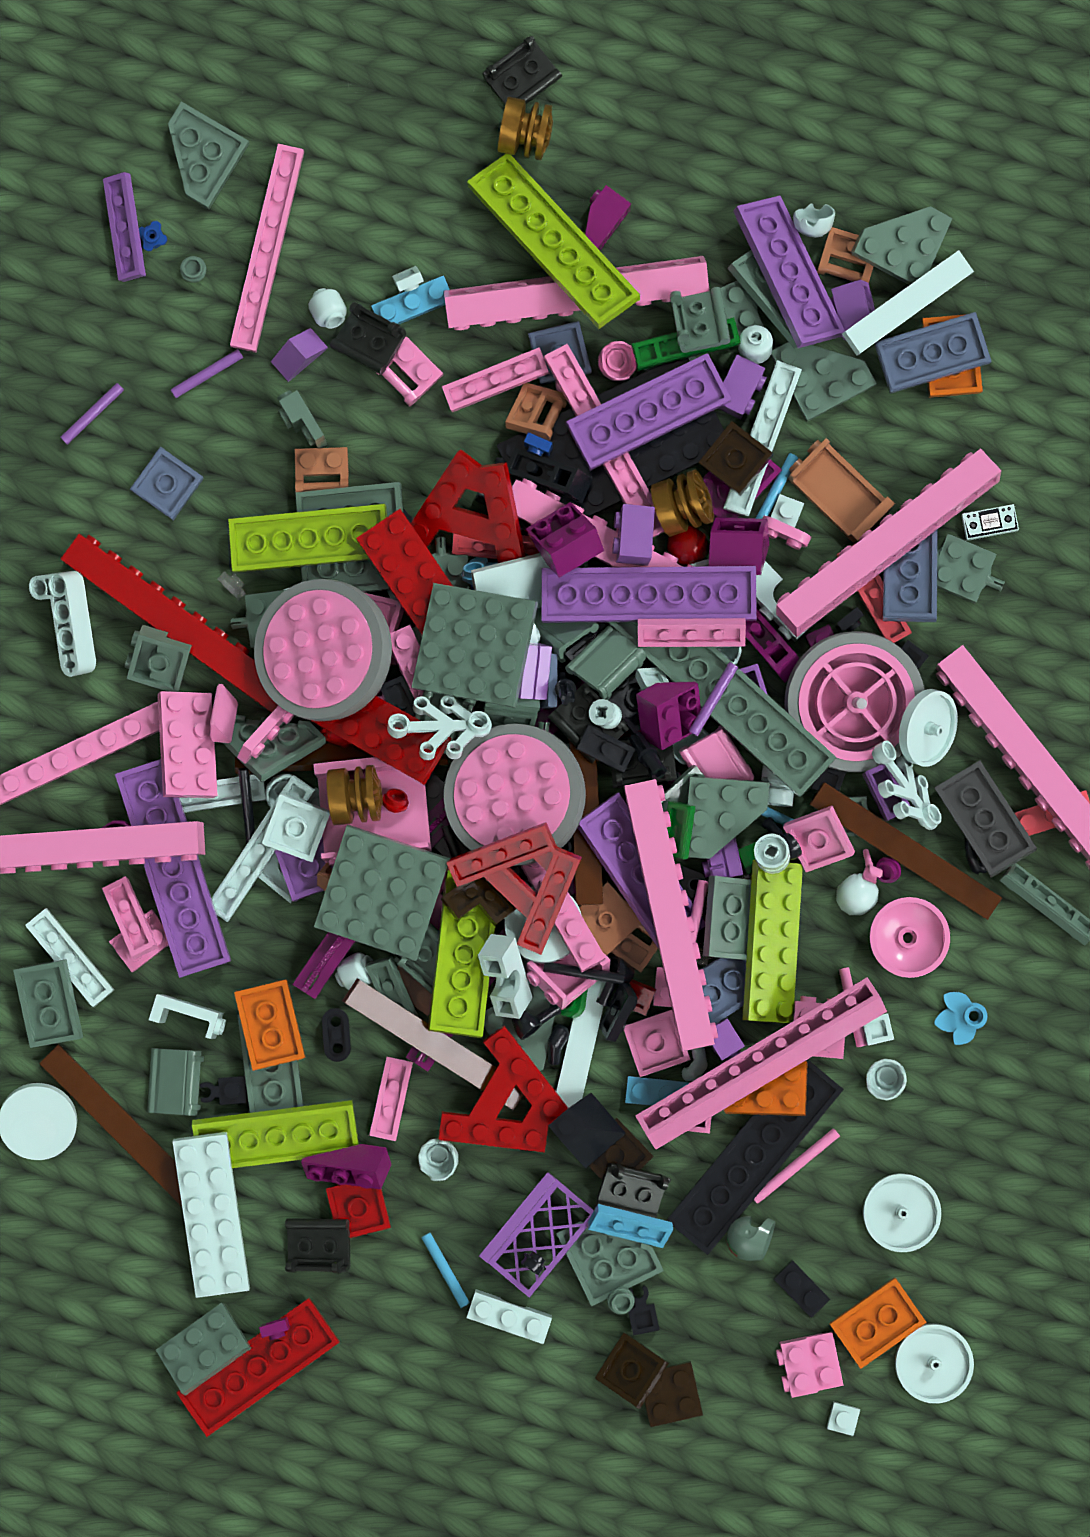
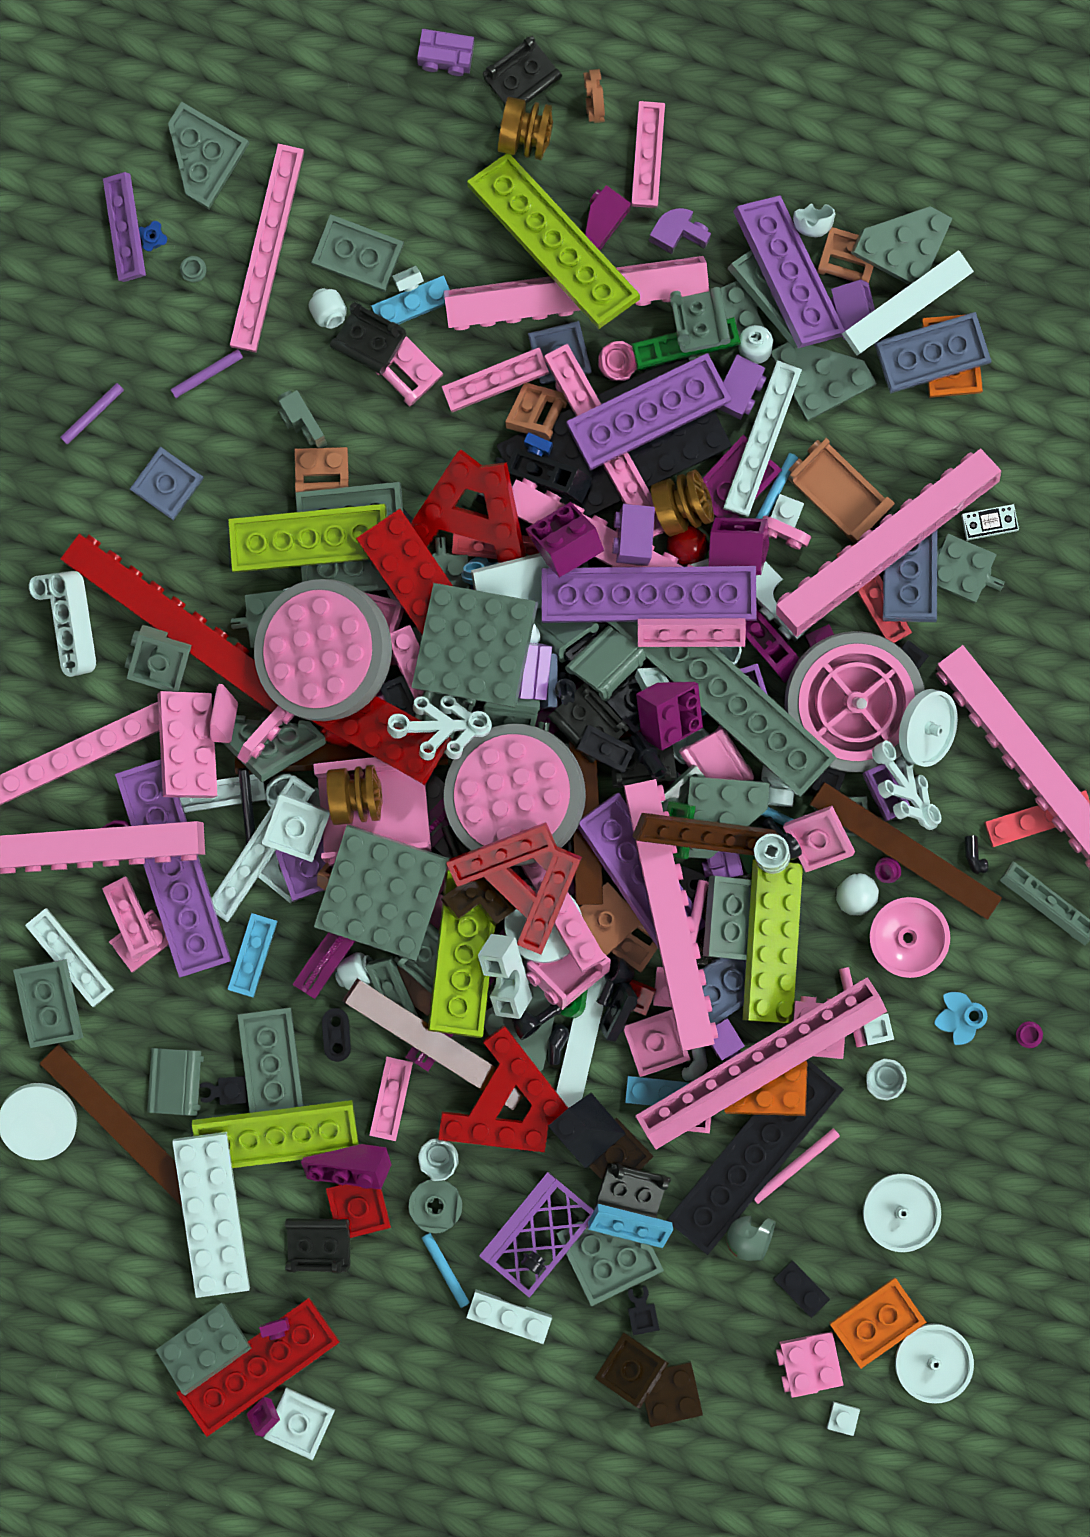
light aqua panel [149,994,226,1039] -> none
clear plate [217,571,246,601] -> none
orange plate [234,979,306,1071] -> none
medium lavender slope [271,328,328,382] -> none
red plate [383,788,409,813] -> none
black bar [543,962,625,985] -> none
light aqua wheel [589,699,622,729] -> none
sand green plate [607,1287,635,1314] -> none
medium lavender bar [689,662,738,737] -> none
dark brown plate [699,421,774,496] -> none
black plate [834,607,864,633] -> none
bright pink hand [862,849,883,884] -> none
dark grey plate [935,761,1037,878] -> none
none -> medium azure plate [228,913,278,998]
none -> magenta plate [247,1397,280,1437]
none -> light aqua tile [264,1387,335,1460]
none -> sand green plate [311,214,404,292]
none -> sand green plate [409,1179,462,1233]
none -> medium lavender brick [417,29,474,76]
none -> nougat plate [583,69,605,123]
none -> bright pink plate [631,101,665,208]
none -> reddish brown tile [632,813,778,856]
none -> medium lavender brick [649,208,711,254]
none -> magenta plate [1016,1021,1043,1048]

